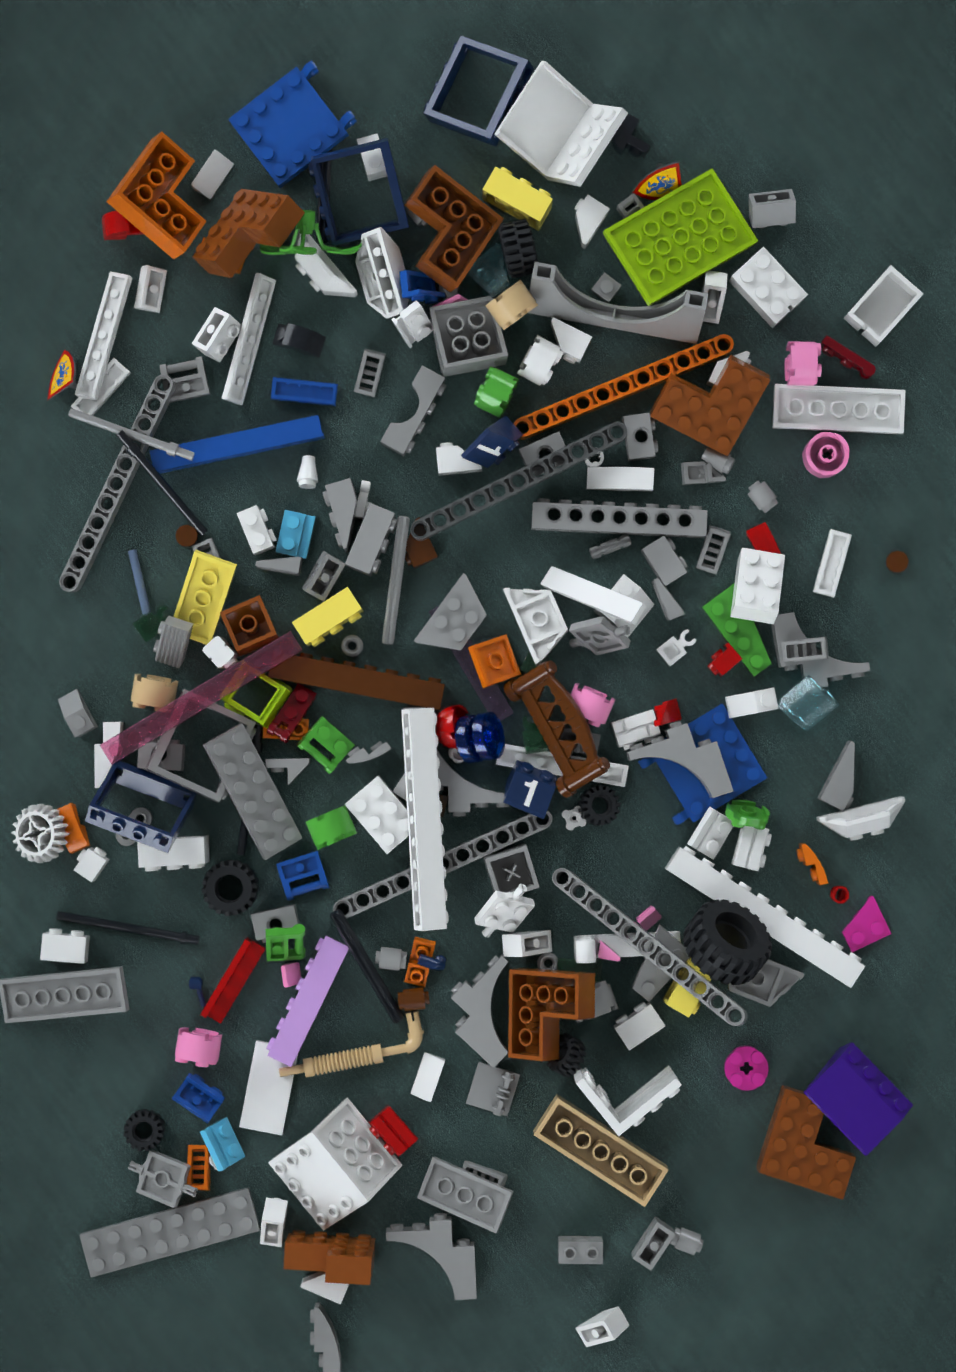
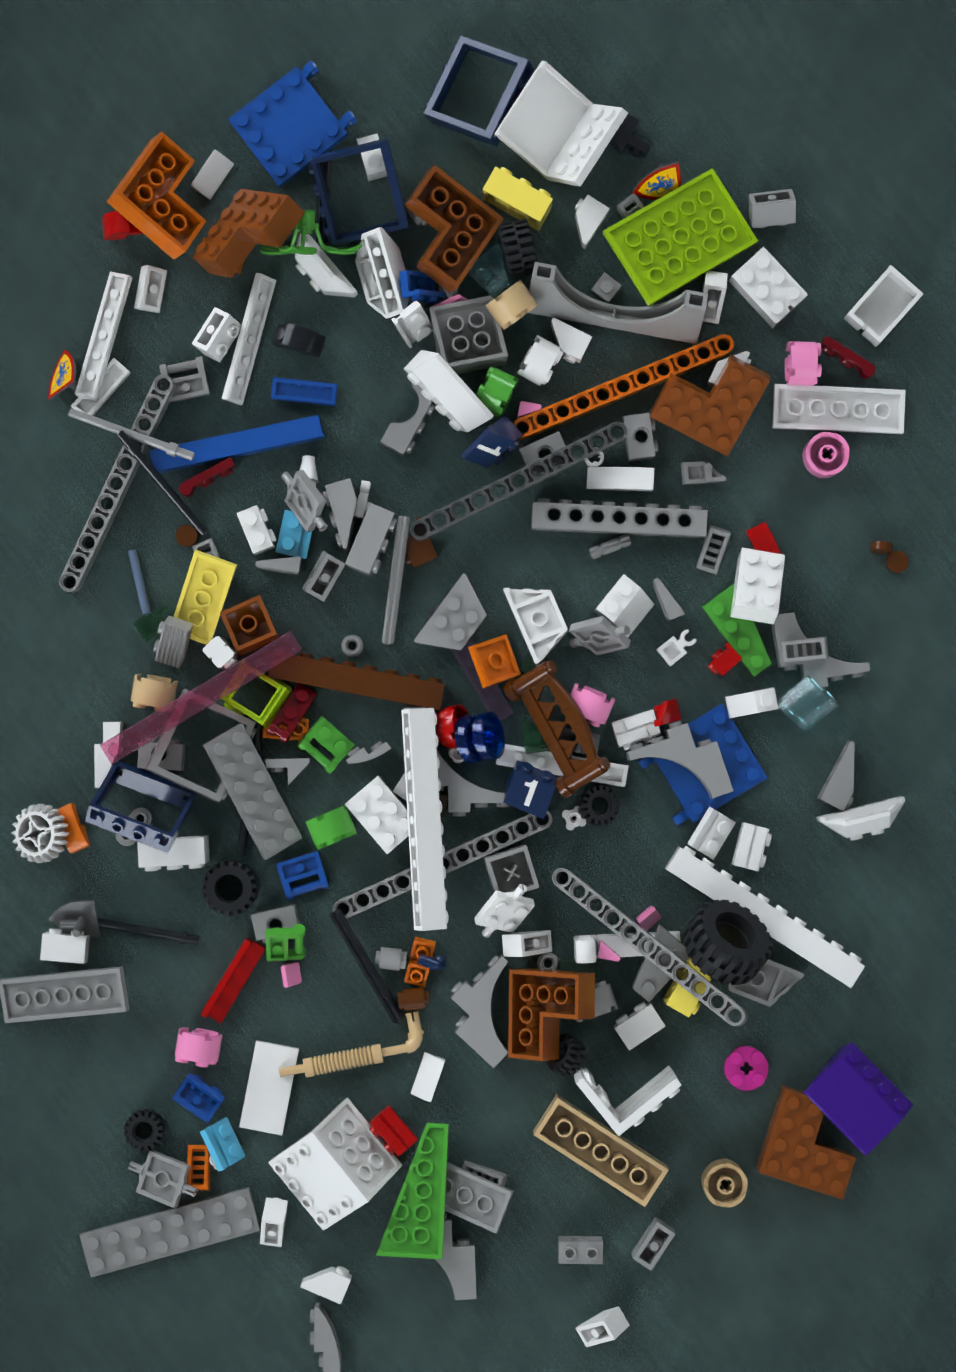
light grey slope [58,689,98,737] -> none
white brick [74,847,110,882] -> none
dark blue hand [189,977,206,1007] -> none
lavender brick [266,935,349,1067] -> none
dark orange brick [283,1230,376,1285] -> none
light yellow brick [292,587,364,647] -> none
light grey slope [354,348,386,397] -> none
white slope [436,442,482,476] -> none
light grey hinge [466,1062,520,1116] -> none
white tile [540,566,647,625] -> none
light grey brick [641,536,688,586] -> none
light grey brick [670,1227,704,1255] -> none
light grey cone [701,447,736,475] -> none
bright green plate [725,799,770,830] -> none
light grey brick [747,480,779,513] -> none
orange slope [796,843,828,885] -> none
white plate [813,529,852,598] -> none
red hinge [830,885,849,904] -> none
dark pink wing [842,895,891,952] -> none
none -> dark grey shield [48,900,101,937]
none -> dark red plate [179,457,236,497]
none -> light grey plate [281,470,328,532]
none -> bright green wing [376,1123,449,1259]
none -> white slope [404,350,494,432]
none -> bright pink slope [517,401,542,419]
none -> tan brick [701,1158,748,1208]
none -> reddish brown tile [870,541,893,554]

